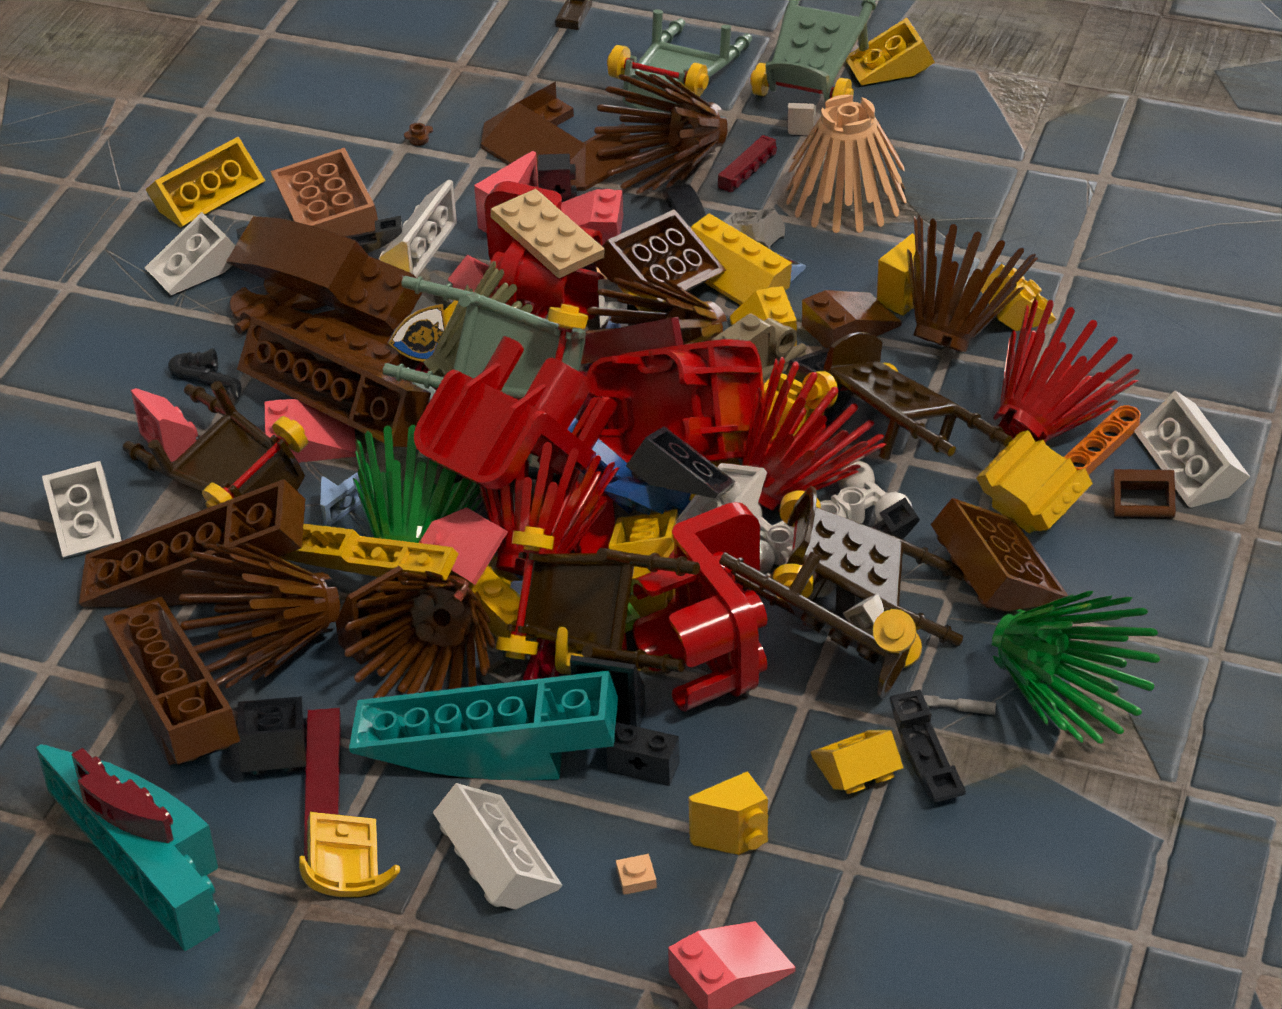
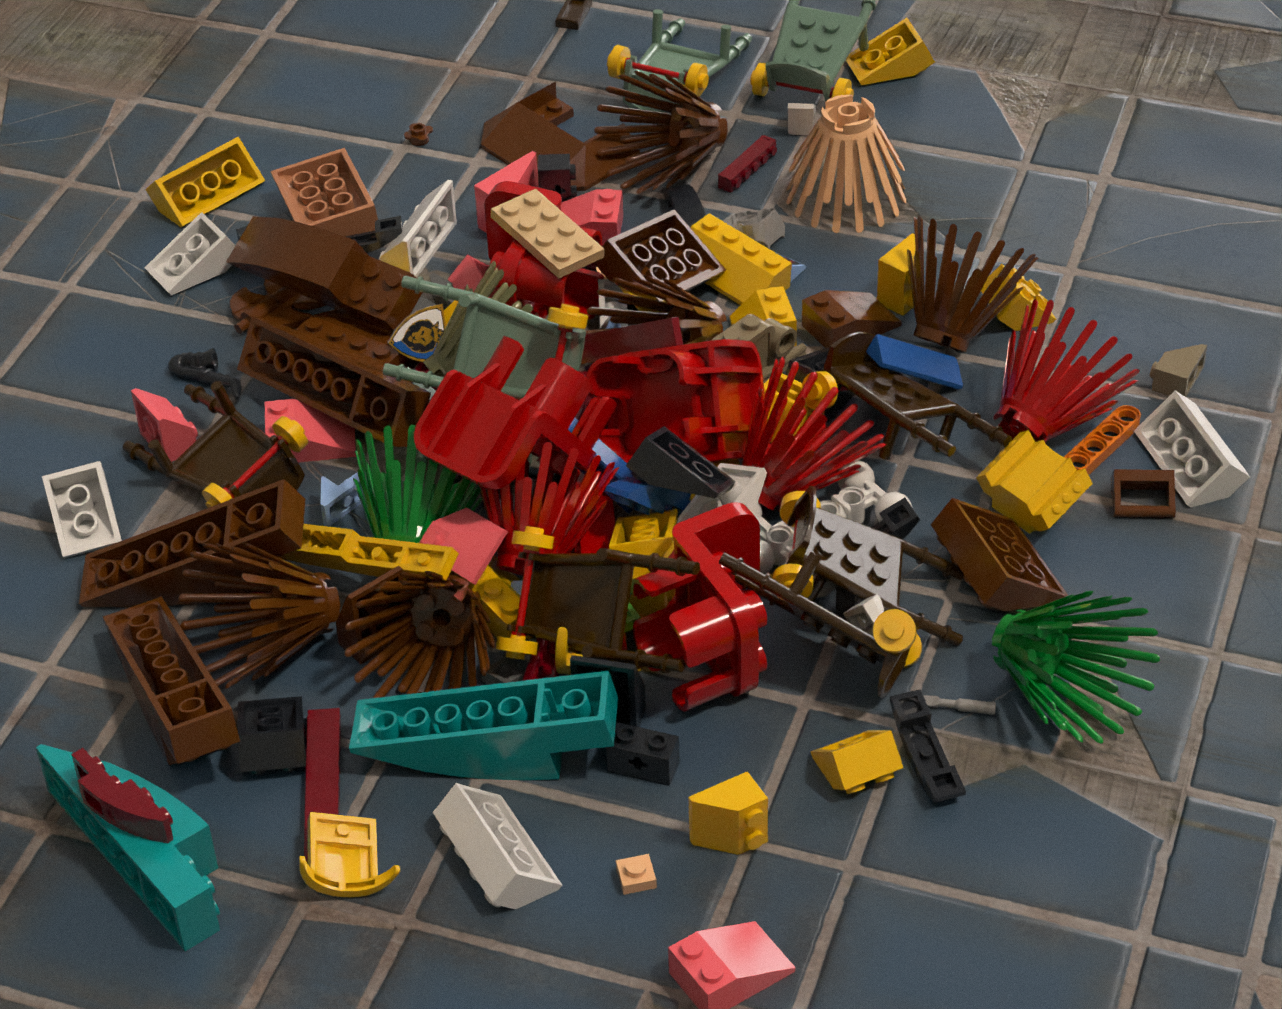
none -> blue slope [866,334,963,390]
none -> dark tan slope [1150,344,1207,397]

